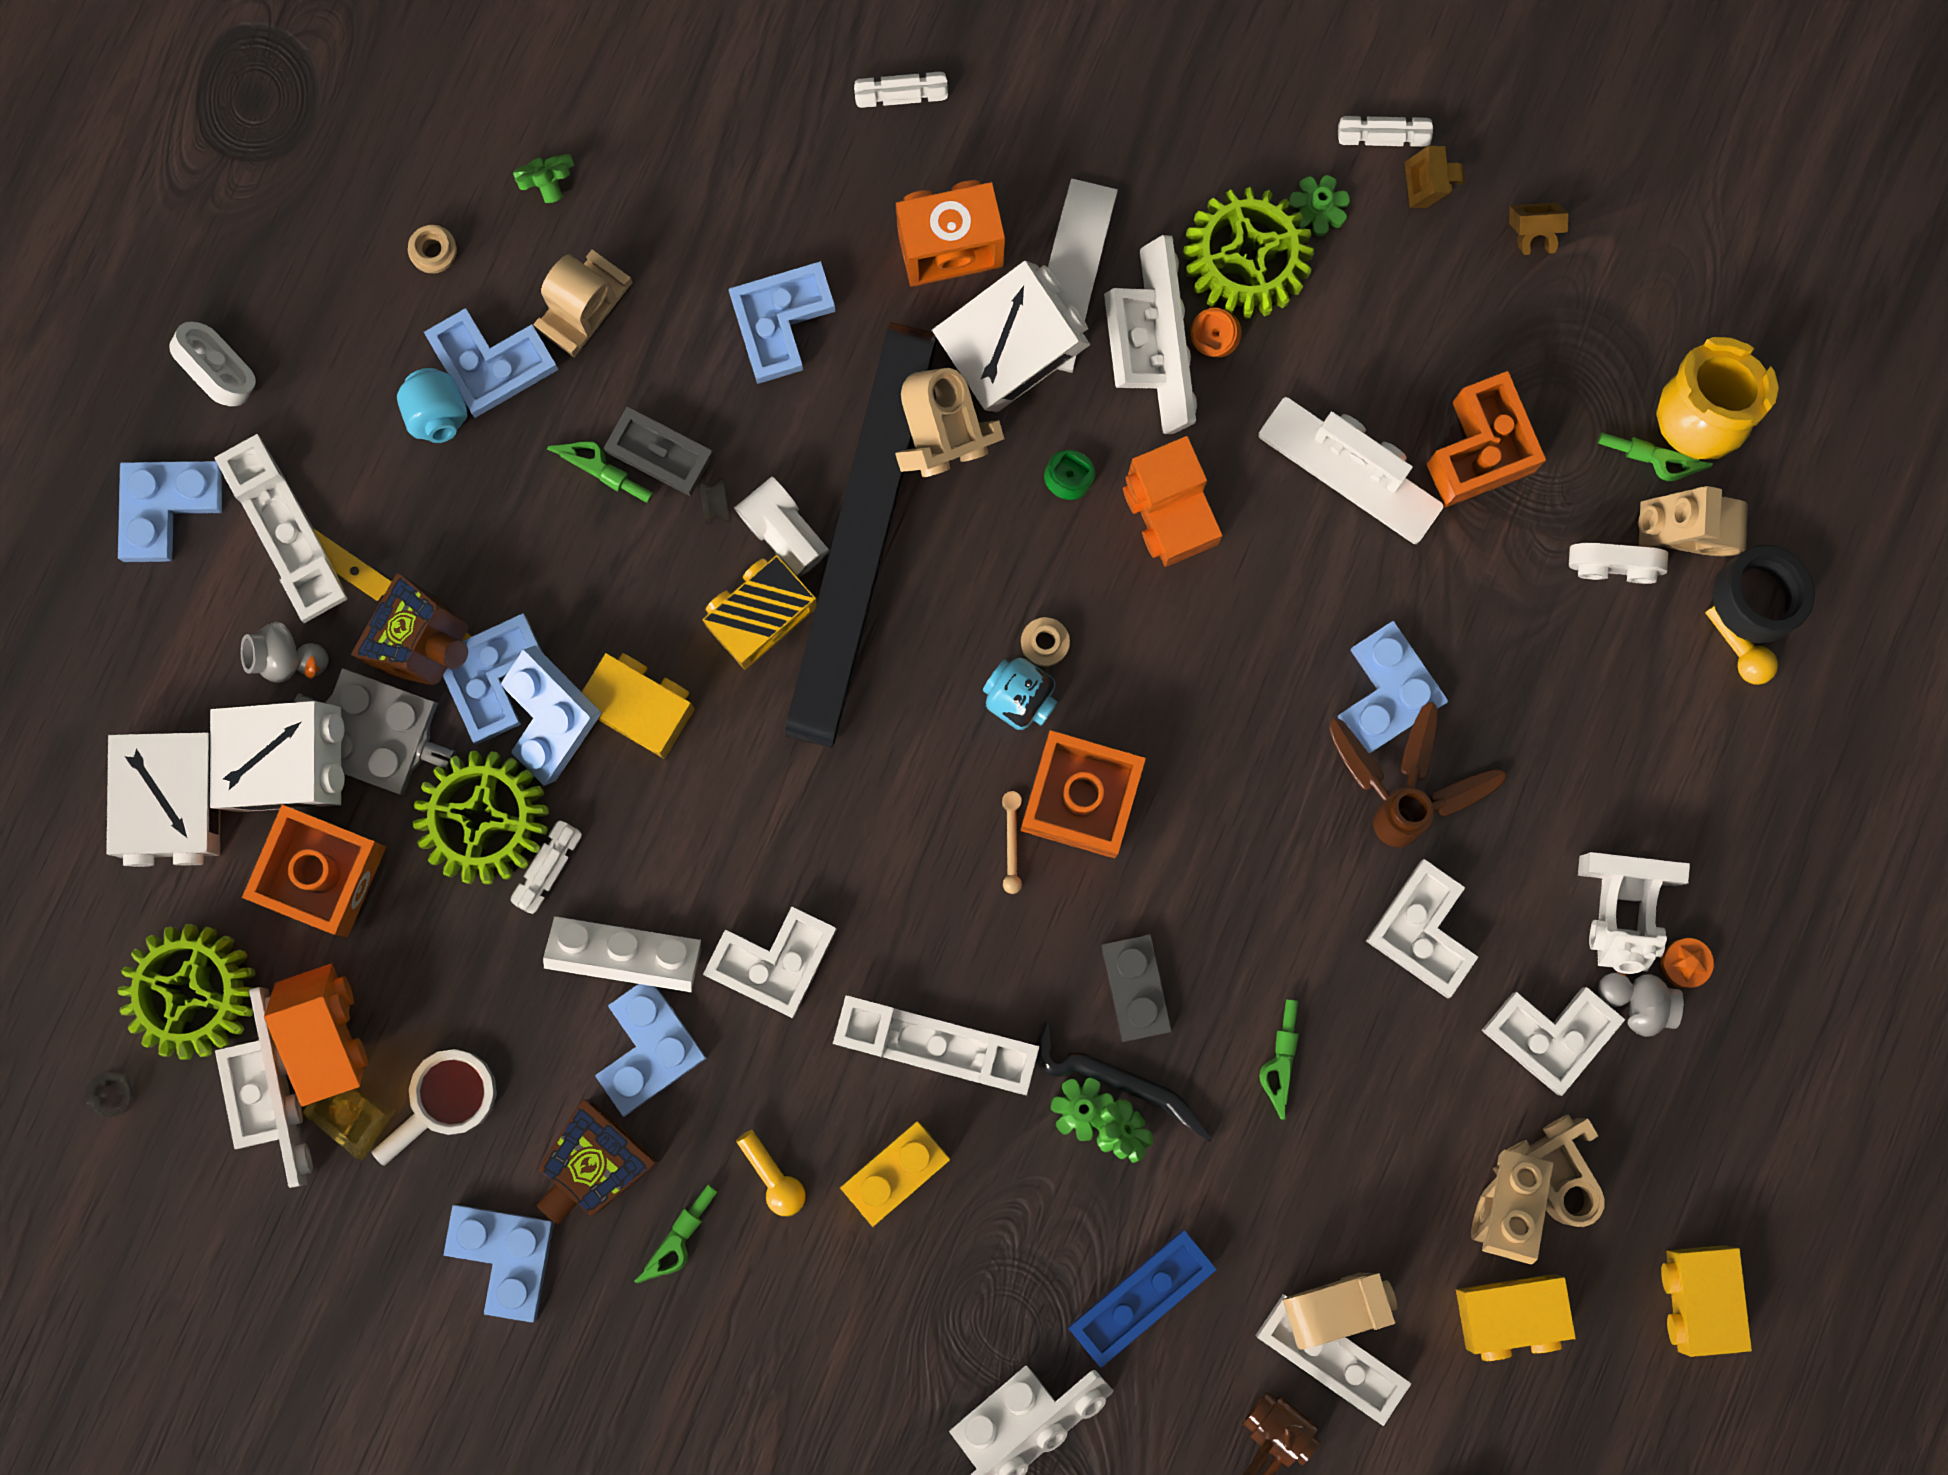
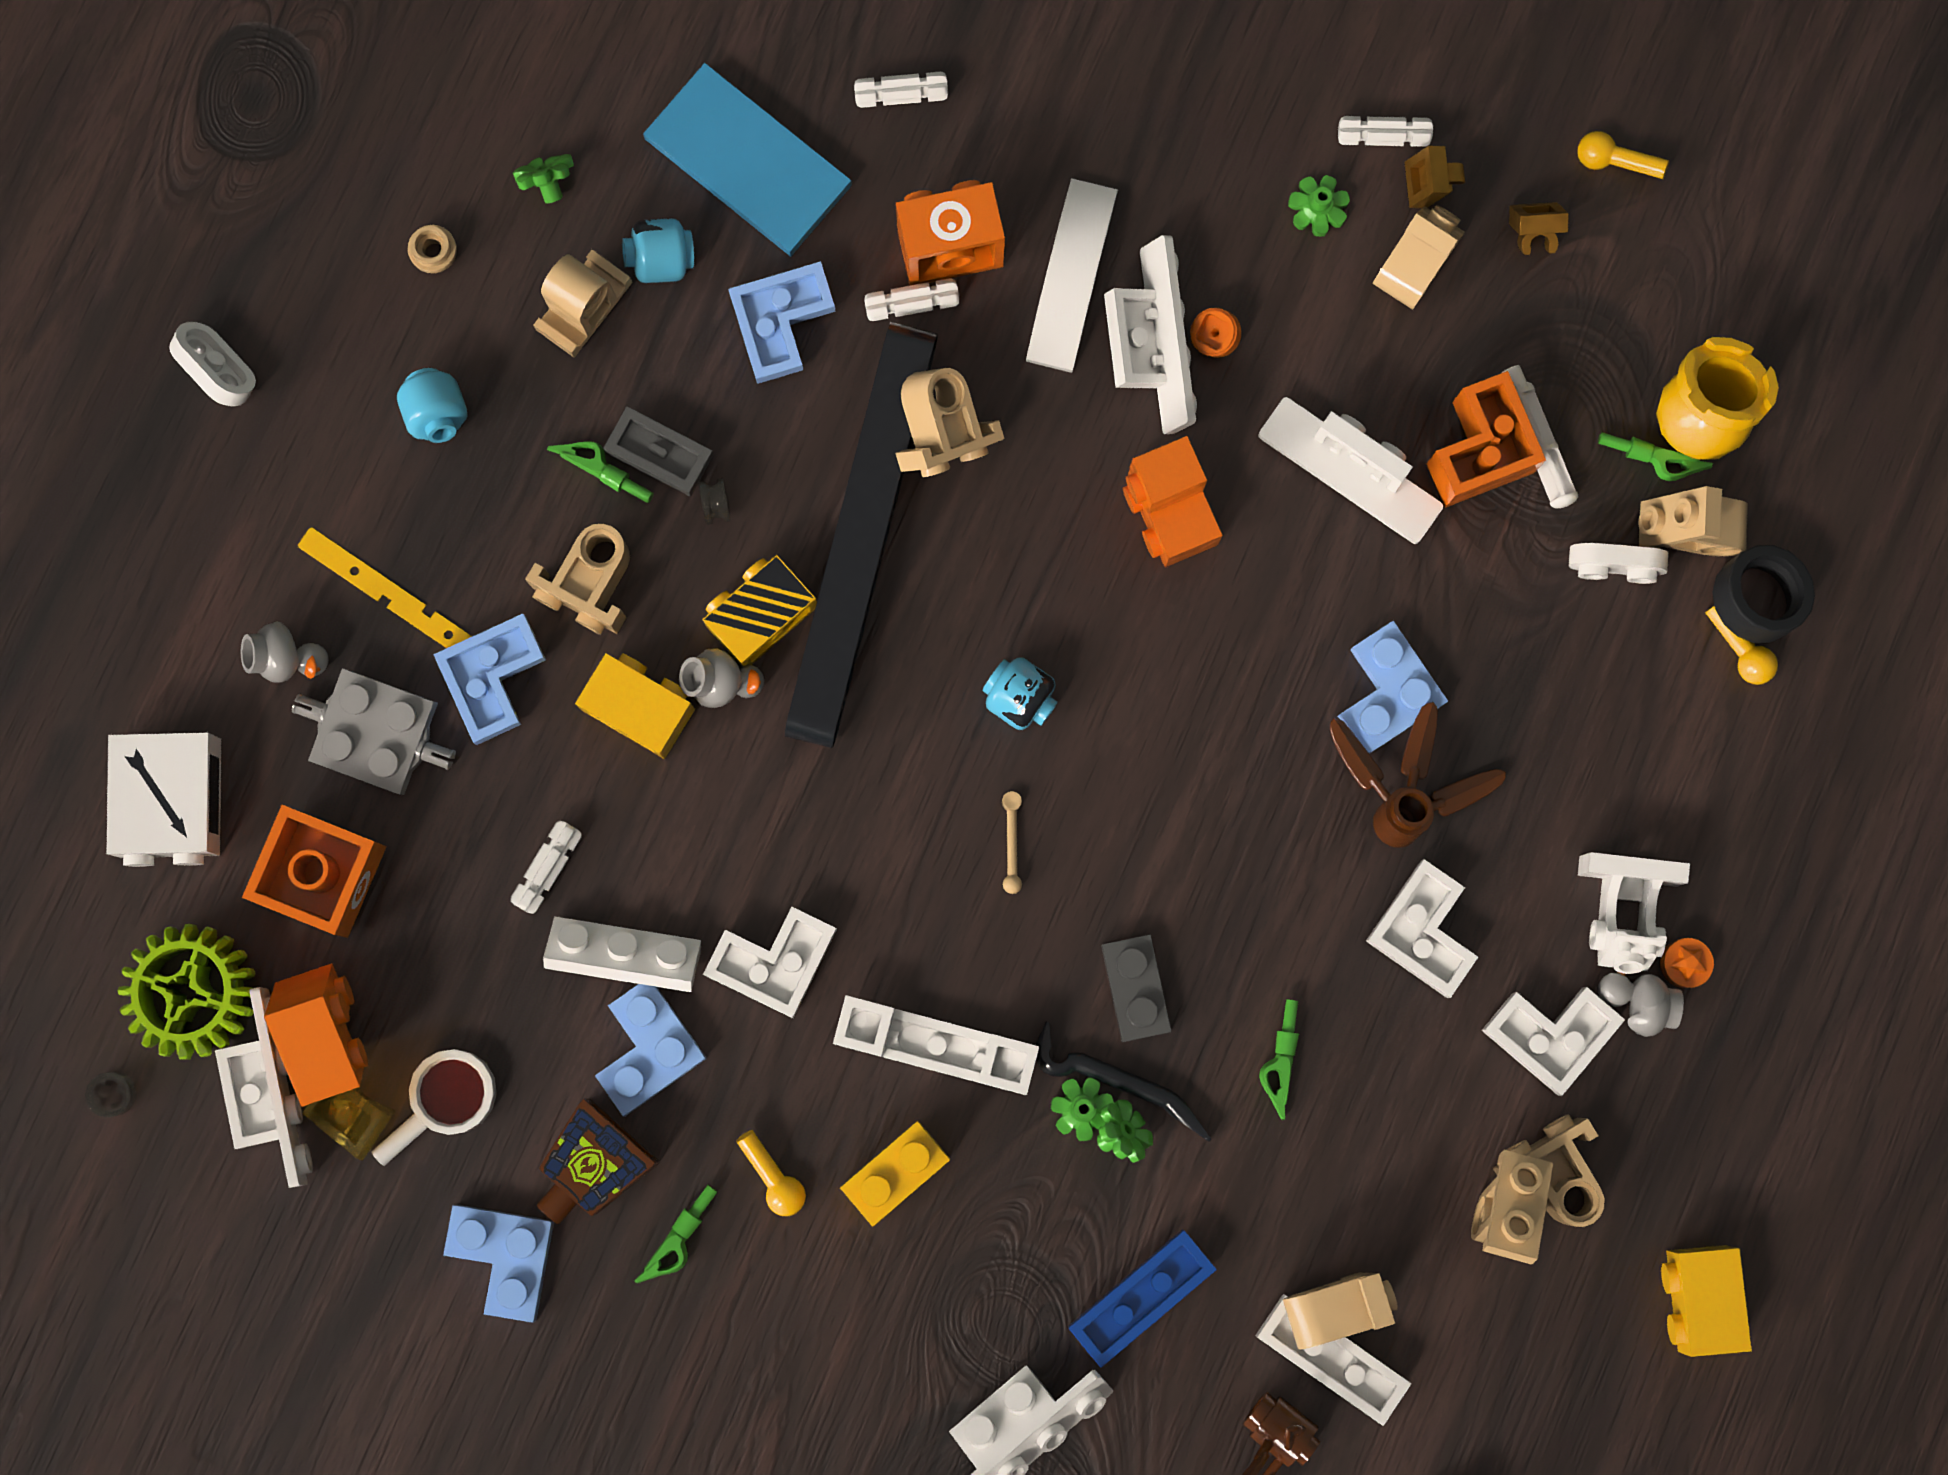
light blue plate [118,461,222,562] -> none
white brick [210,701,345,812] -> none
white slope [214,434,348,623] -> none
reddish brown torso [351,573,468,686] -> none
lime gear [413,751,549,885] -> none
light blue plate [424,308,559,418] -> none
light blue plate [501,646,602,786] -> none
white piece [734,477,829,578] -> none
white brick [932,261,1090,412] -> none
tan plate [1021,617,1070,667] -> none
orange brick [1021,730,1146,859] -> none
green tile [1044,450,1095,500] -> none
lime gear [1183,187,1314,319] -> none
yellow brick [1456,1274,1576,1361] -> none
none -> tan pin [525,524,630,635]
none -> medium azure head [622,218,694,283]
none -> dark azure tile [643,63,852,257]
none -> light grey animal [679,648,764,708]
none -> white axle [864,278,959,321]
none -> tan pin [1372,205,1465,310]
none -> white piece [1502,365,1578,508]
none -> yellow bar [1577,131,1669,179]

